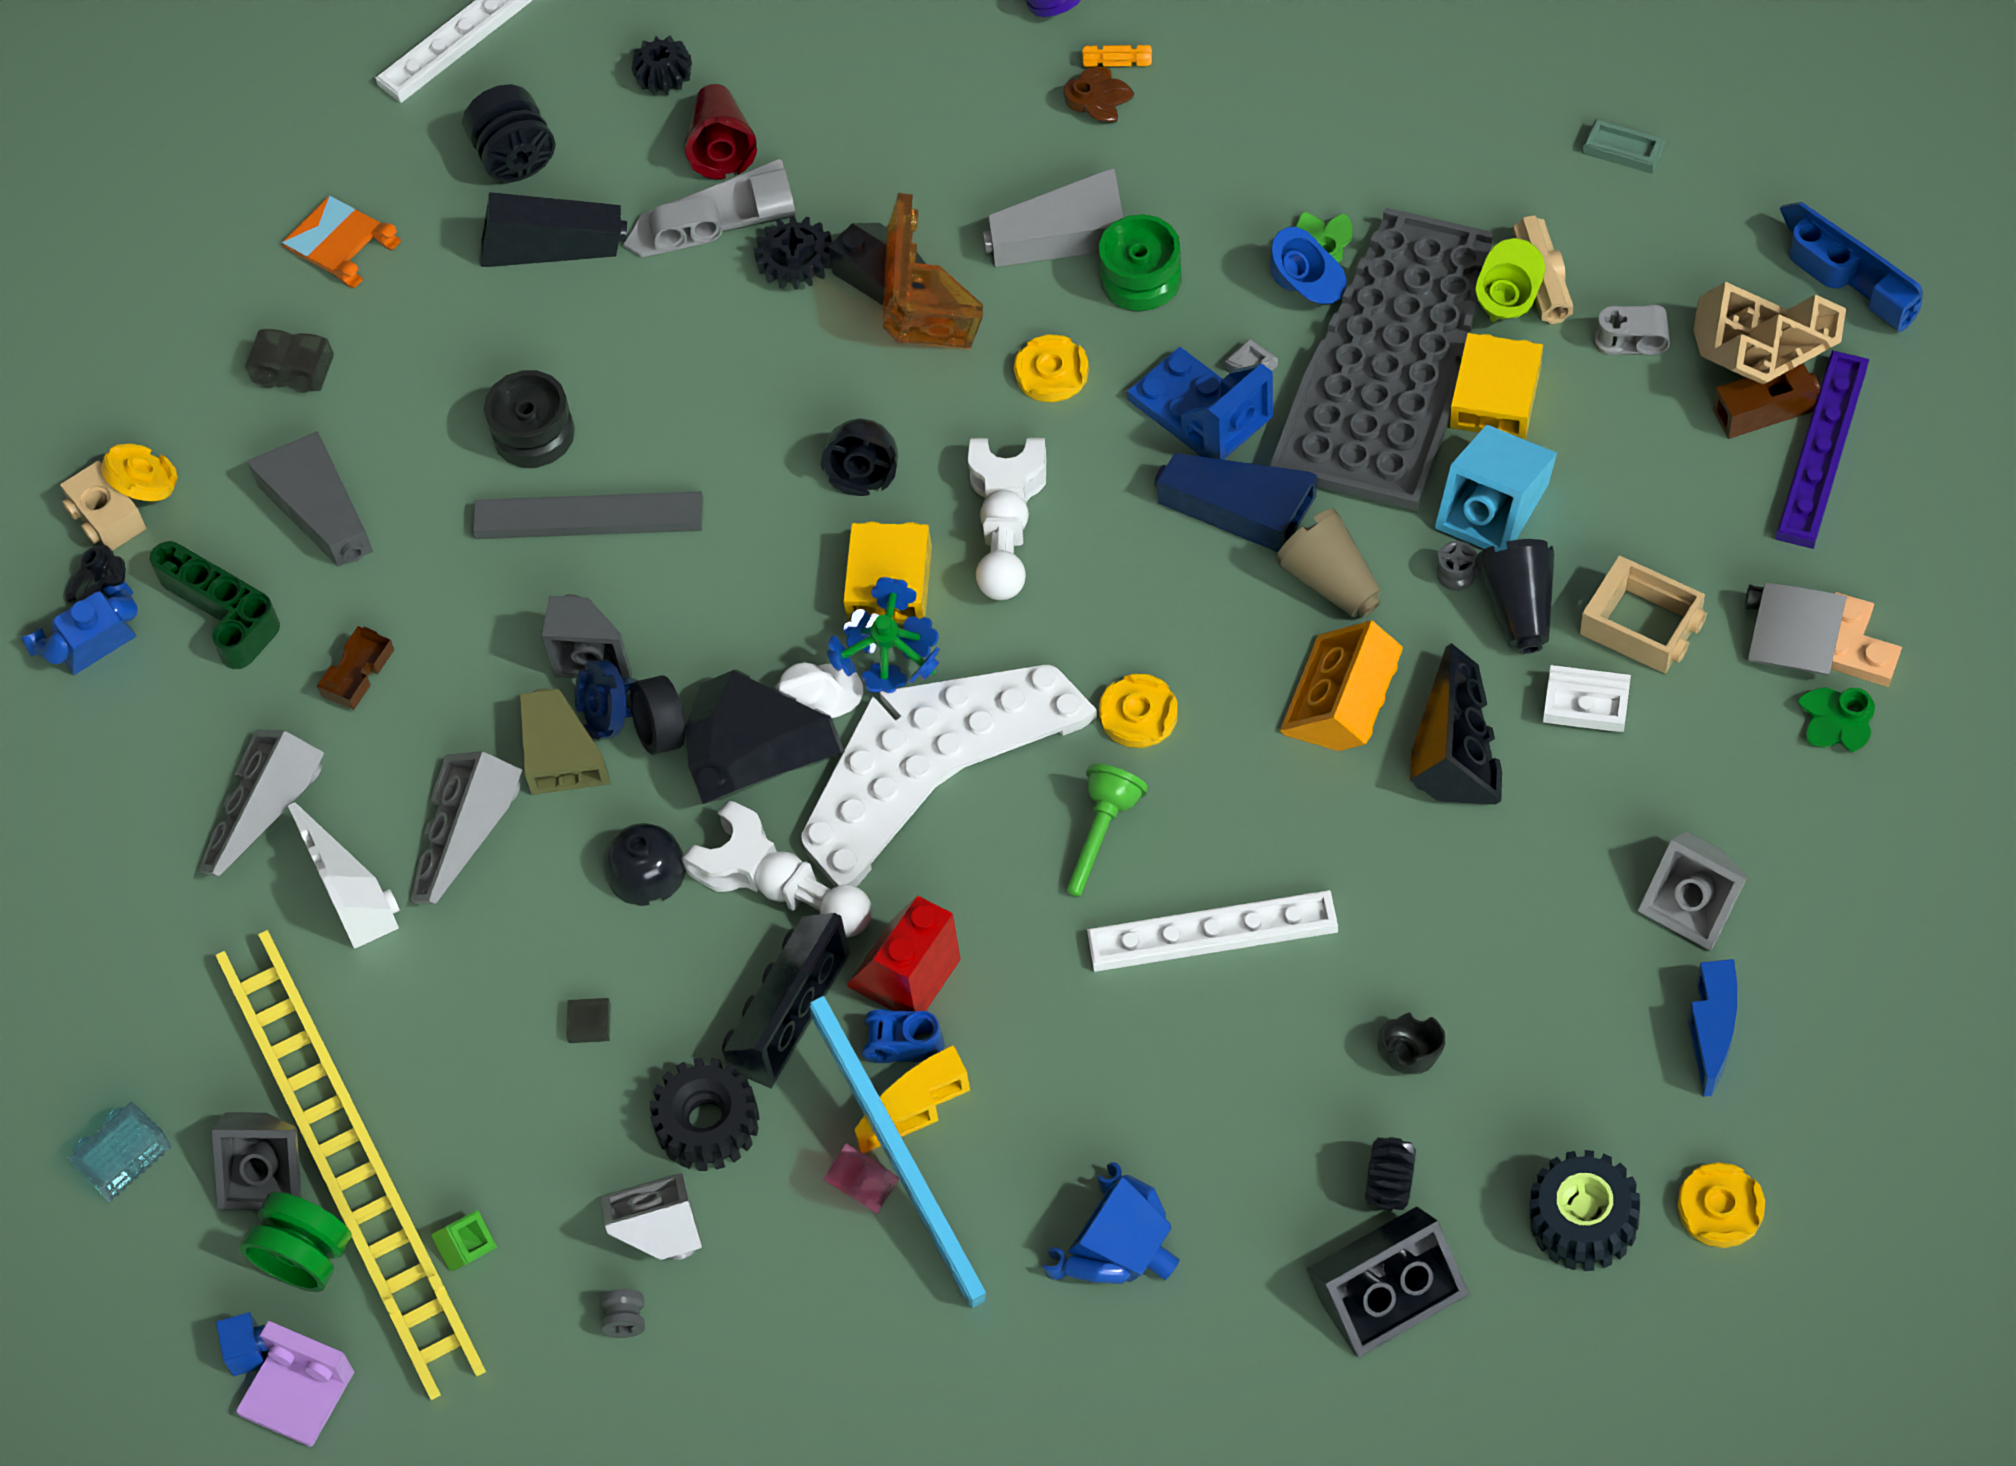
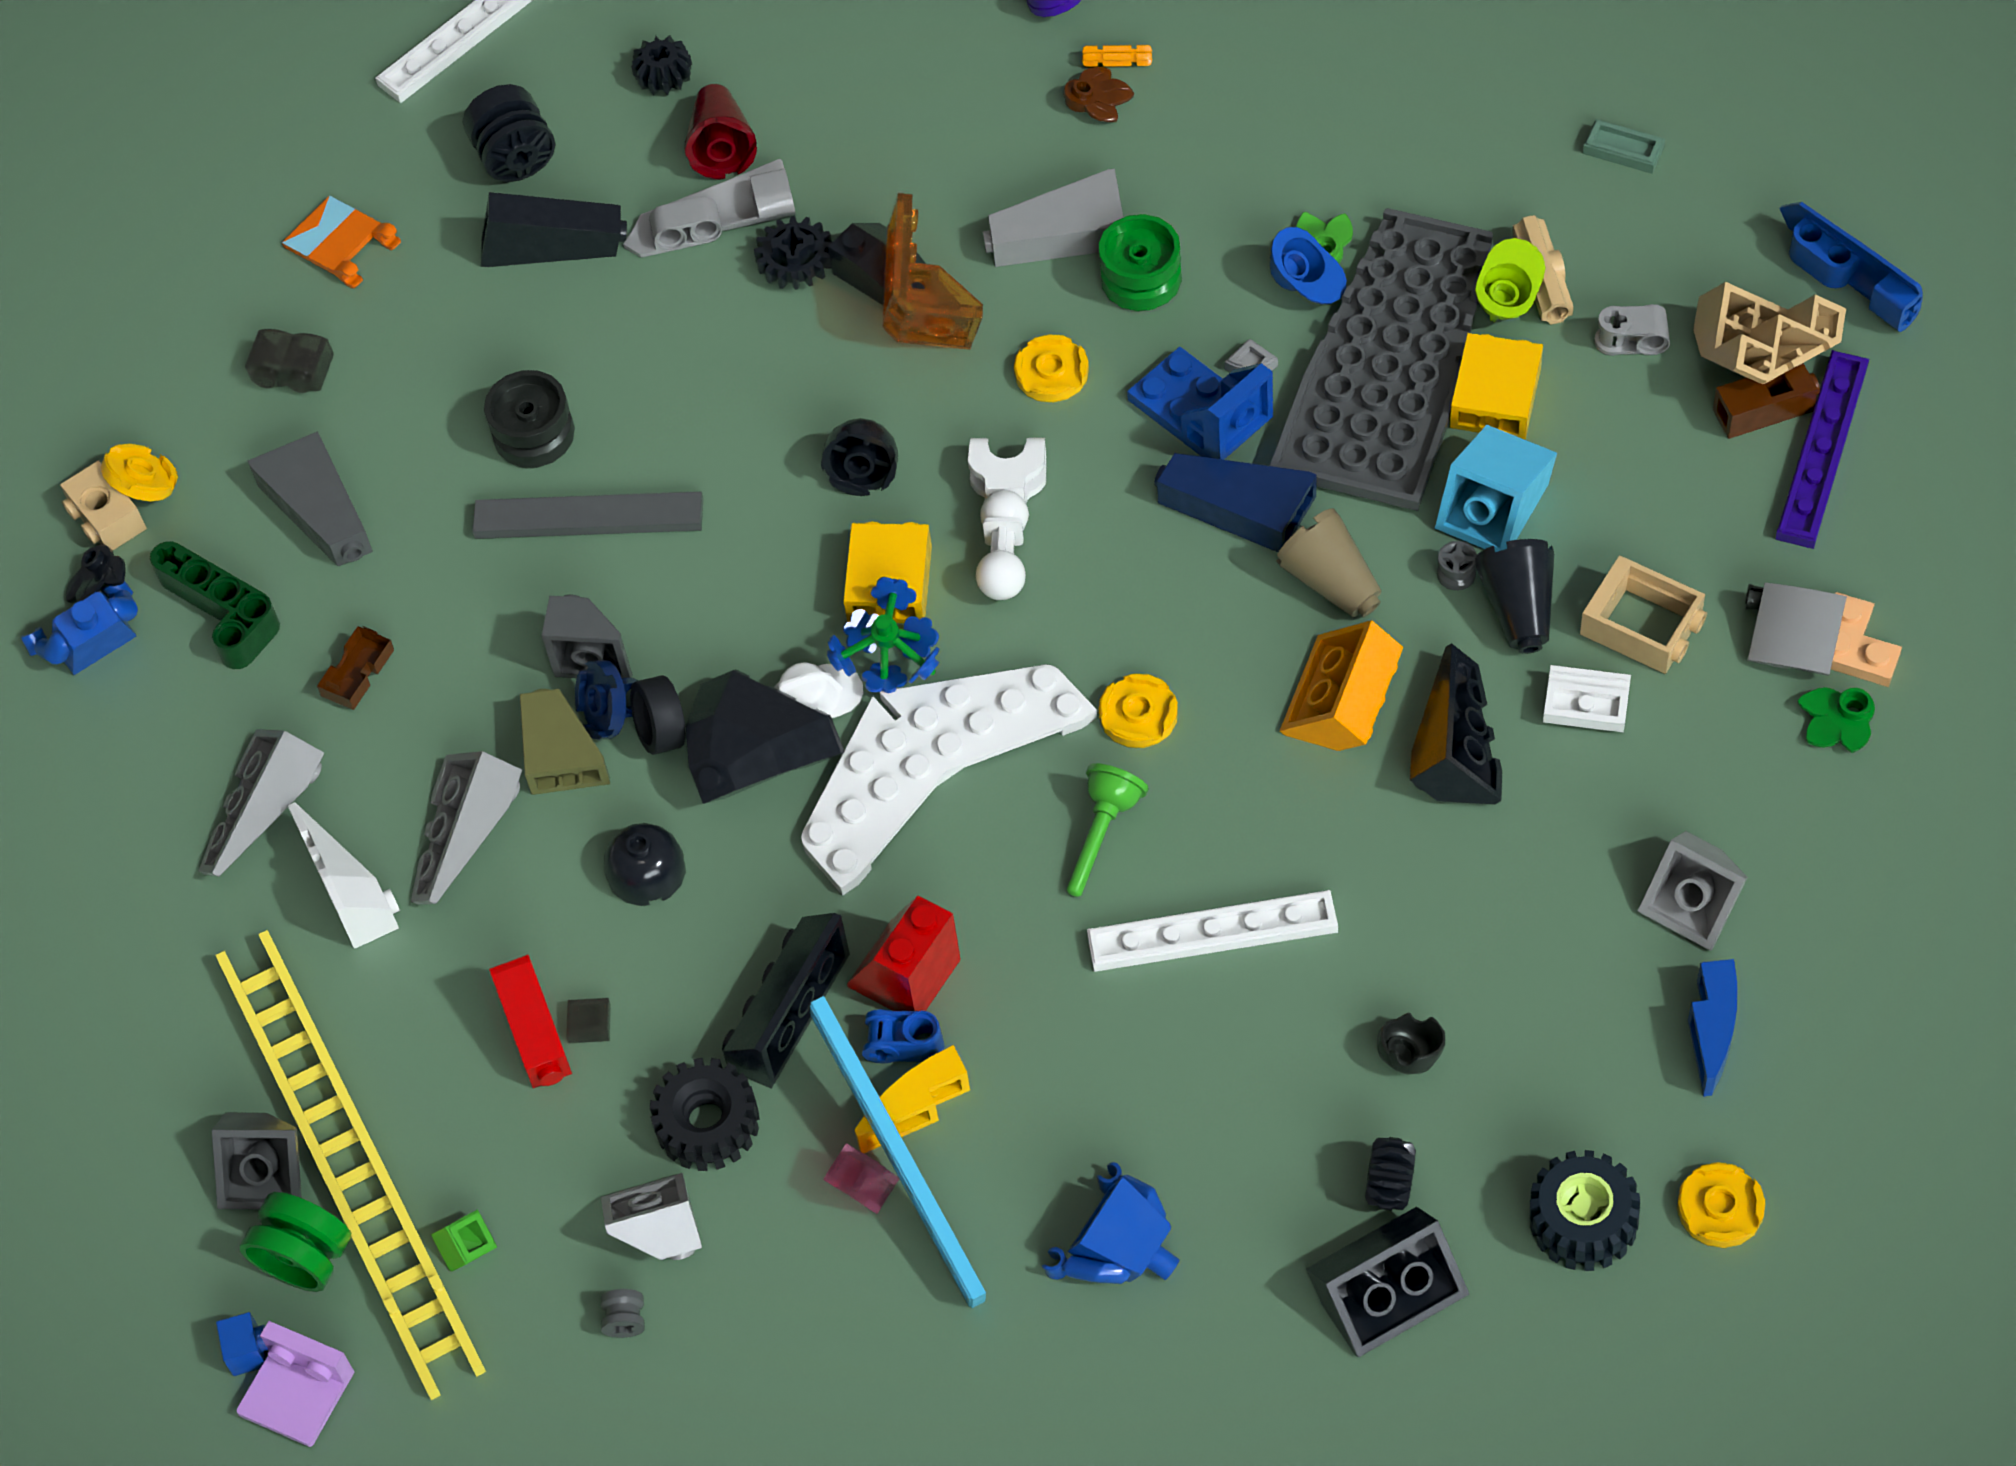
clear light blue brick [67,1101,172,1203] -> none
white piece [681,801,872,937] -> none
none -> red slope [489,954,572,1088]

